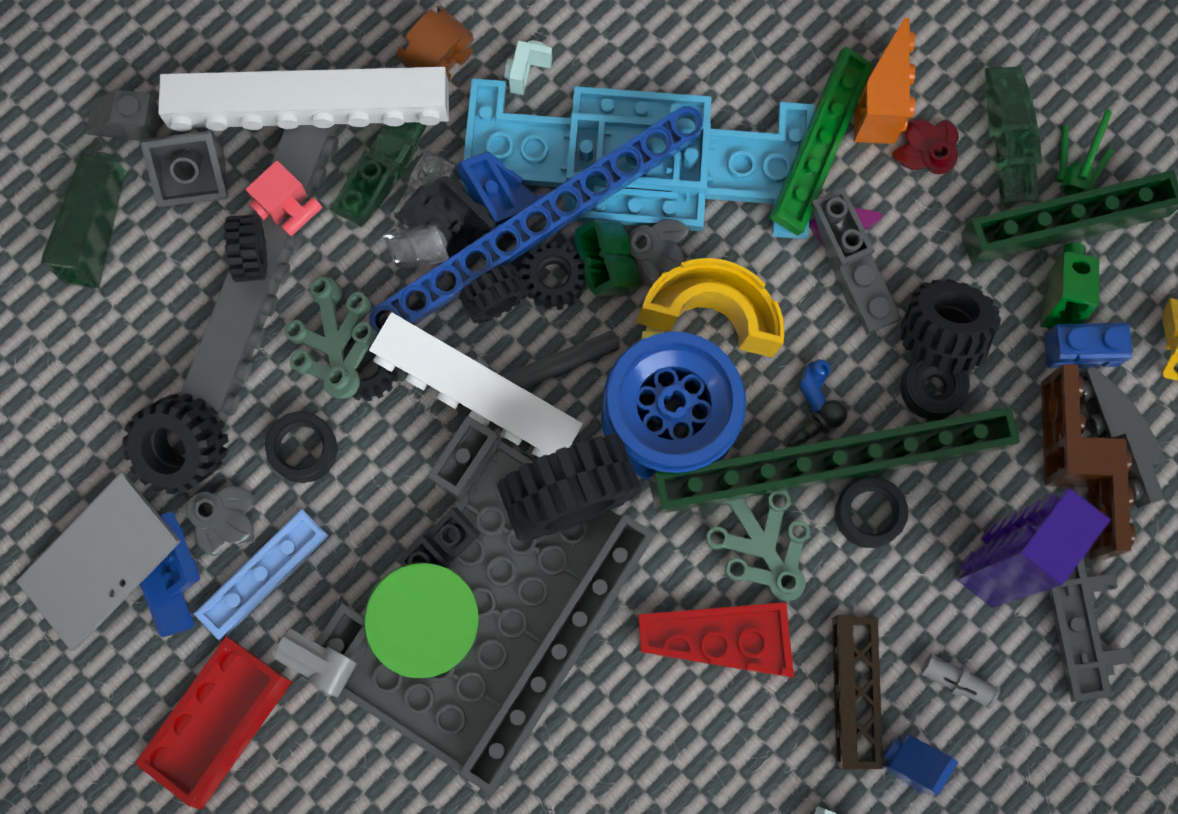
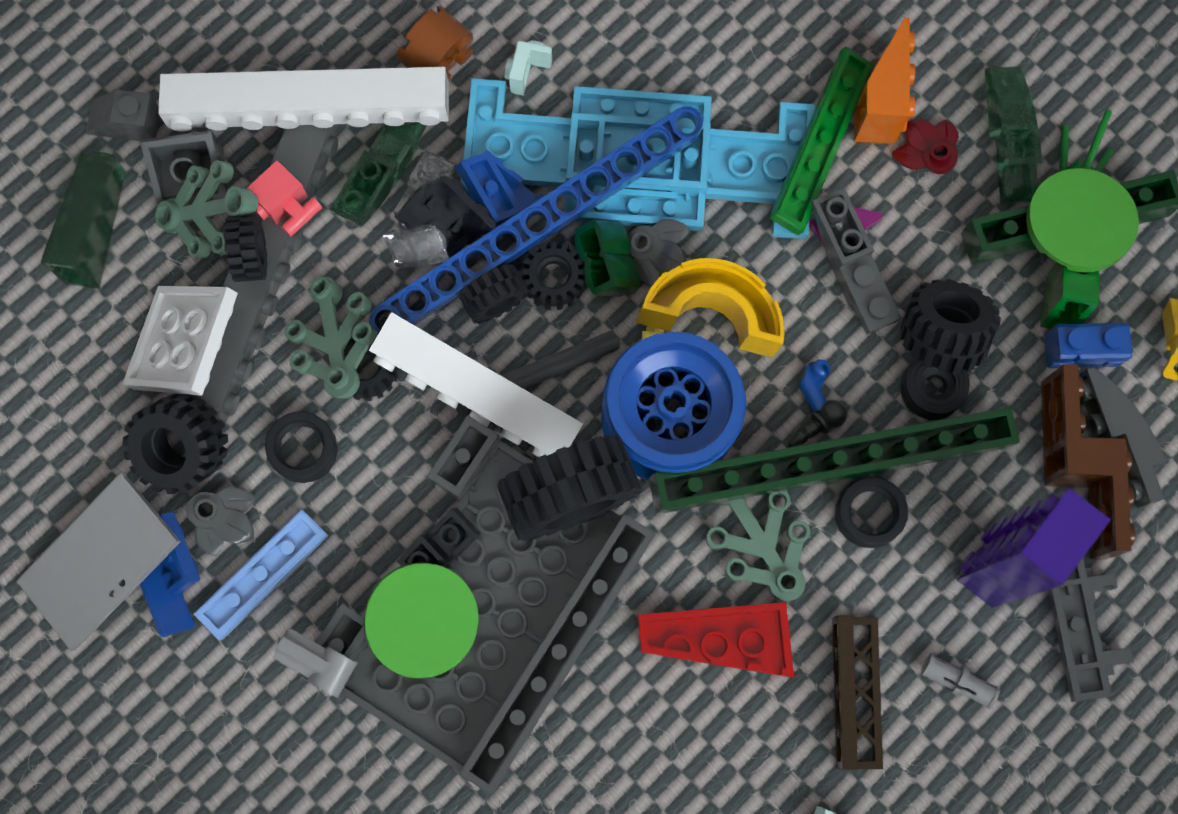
red slope [135,636,292,810] -> none
blue slope [883,735,958,795] -> none
none -> white plate [122,286,238,396]
none -> sand green plant [155,160,258,259]
none -> bright green tile [1026,168,1139,272]

